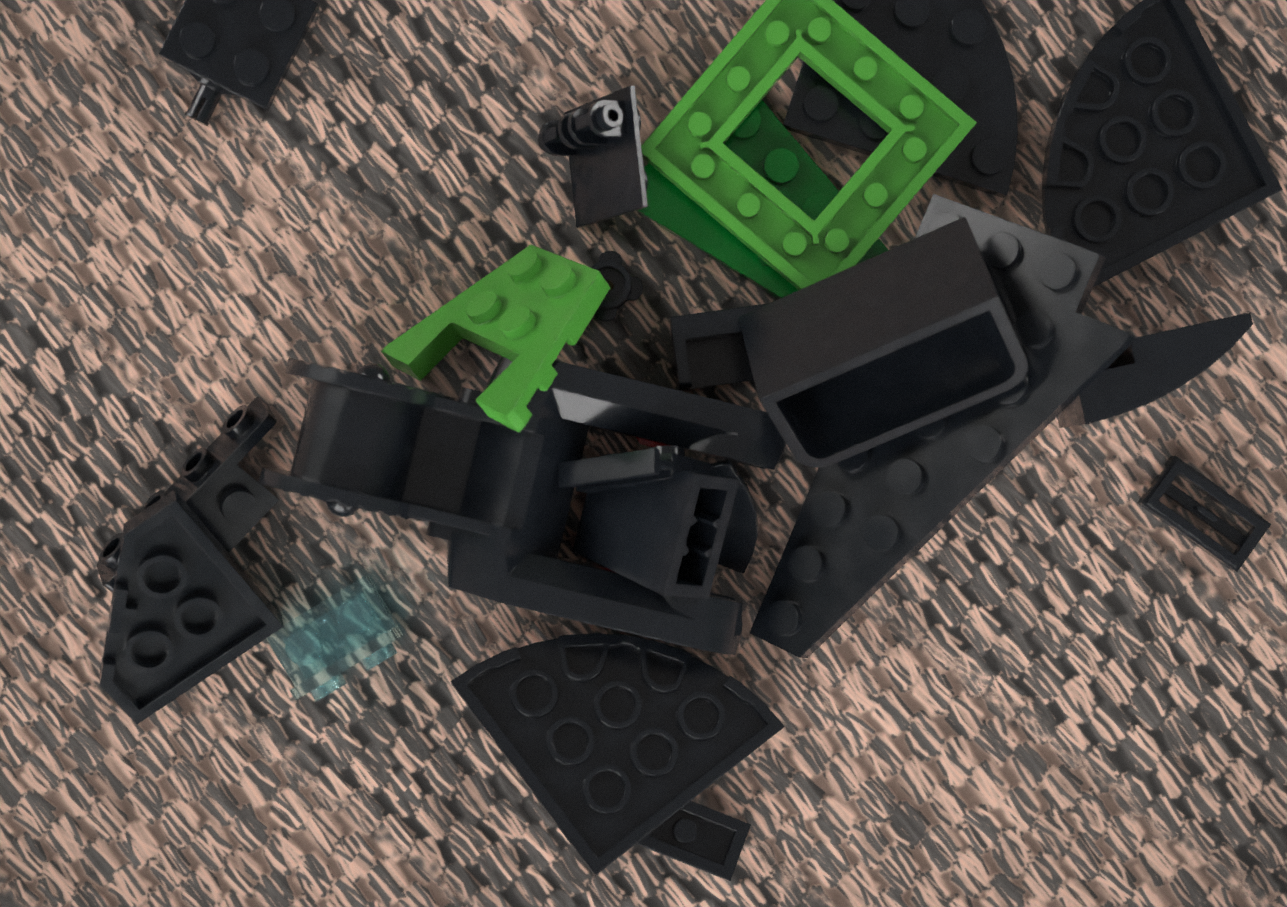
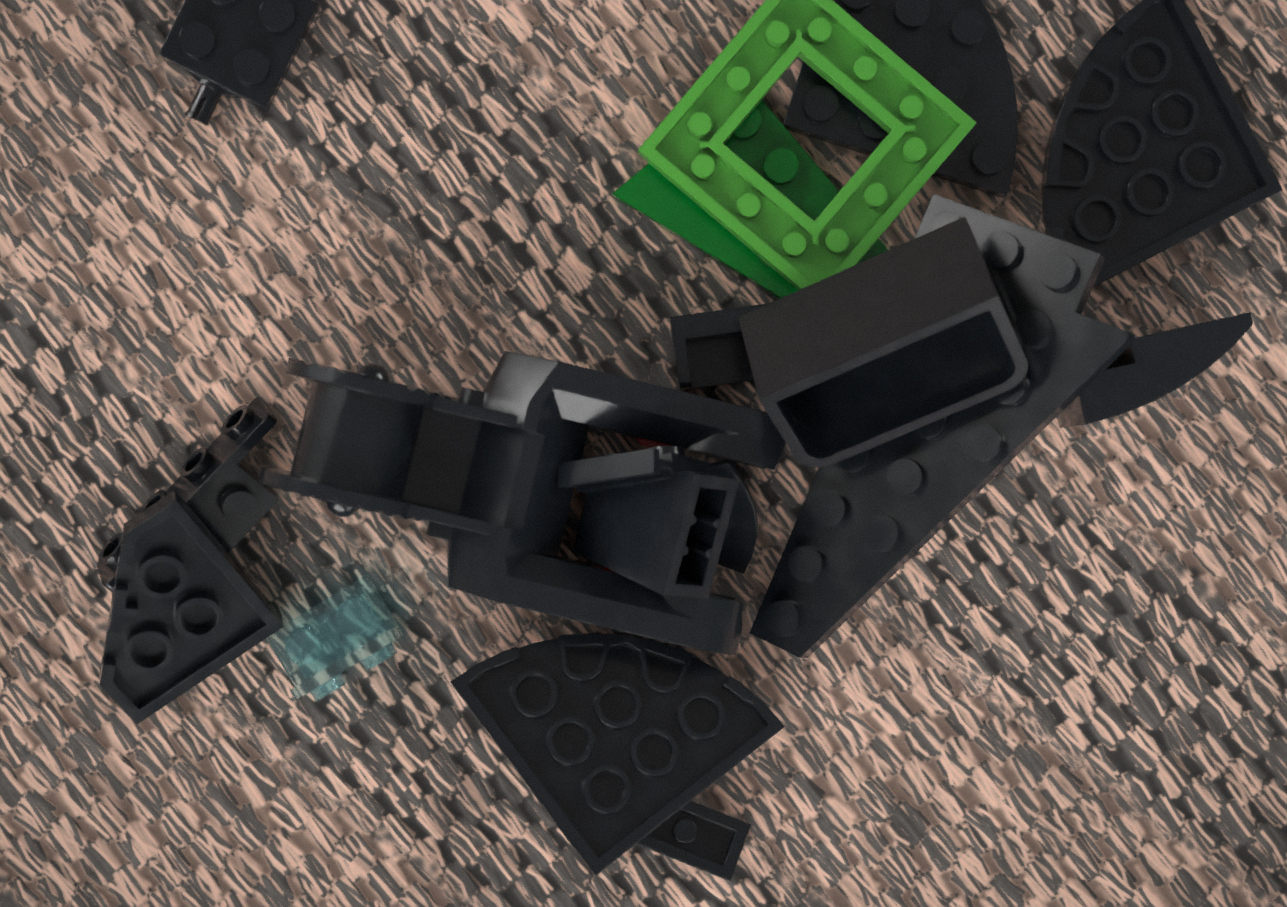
bright green wing [381,245,610,432] -> none
black hinge [538,86,648,228] -> none
black plate [591,251,643,321] -> none
black tile [1137,456,1271,572] -> none

